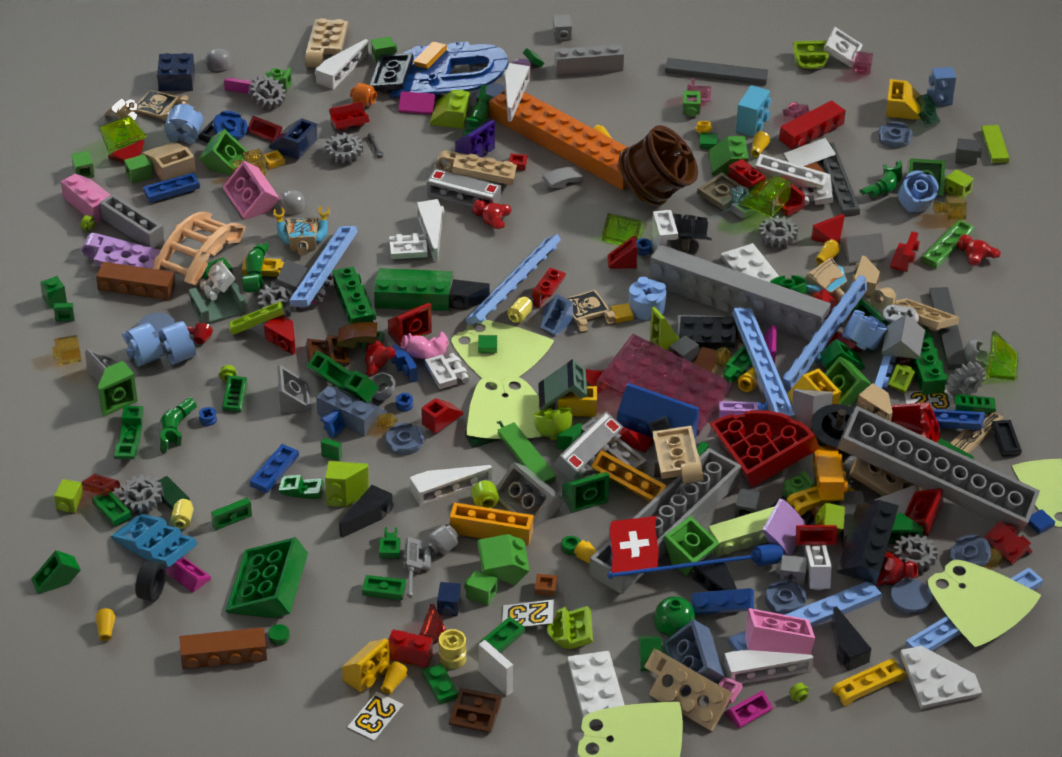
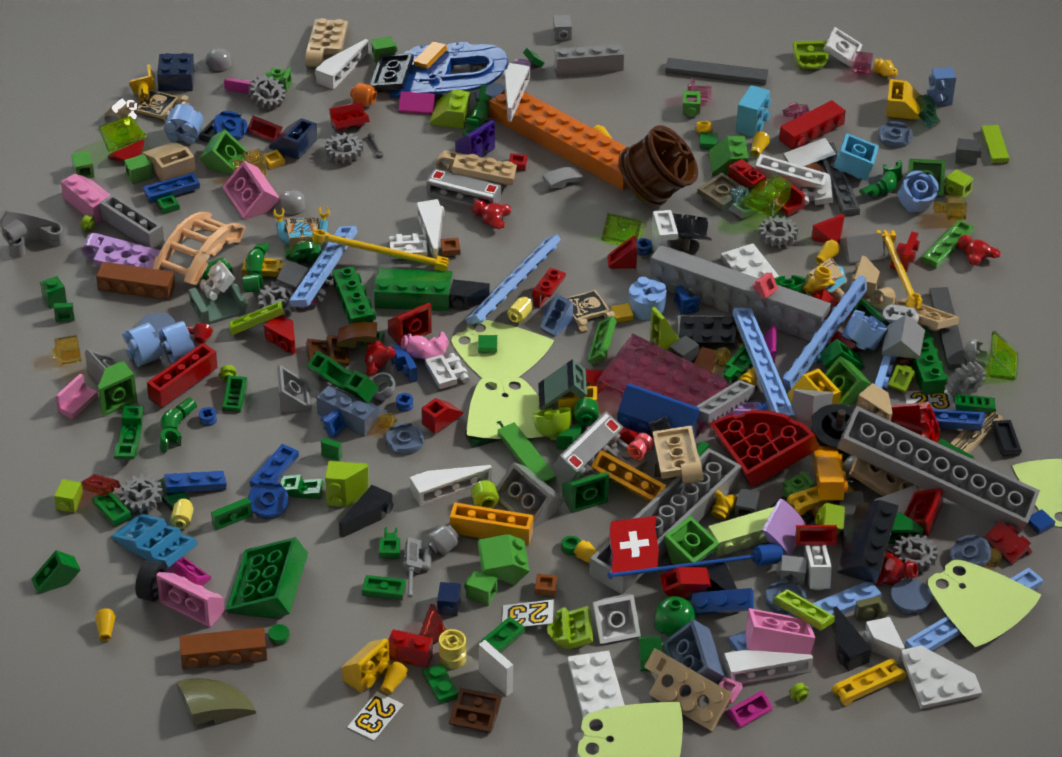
none -> light grey panel [0,211,65,258]
none -> bright pink panel [56,374,98,420]
none -> yellow bracket [129,64,156,101]
none -> red brick [147,343,218,408]
none -> green tile [156,194,180,215]
none -> bright pink slope [156,572,225,627]
none -> blue plate [164,471,227,493]
none -> olive brick [176,678,256,726]
none -> blue tile [248,480,288,519]
none -> green plate [284,242,322,264]
none -> yellow hinge [312,229,449,272]
none -> dark orange plate [440,238,460,256]
none -> green head [574,398,599,427]
none -> bright green plate [587,316,617,366]
none -> white slope [592,594,641,644]
none -> coral wheel [627,433,654,460]
none -> red slope [660,567,711,598]
none -> blue bracket [674,285,700,315]
none -> light grey gear [696,380,755,425]
none -> yellow animal [711,490,738,520]
none -> coral tile [752,273,778,298]
none -> lime tile [773,589,835,631]
none -> yellow animal [803,266,835,295]
none -> medium azure brick [833,133,879,181]
none -> olive bracket [854,596,888,621]
none -> white slope [863,617,905,662]
none -> yellow animal [872,58,898,78]
none -> yellow hinge [875,230,922,309]

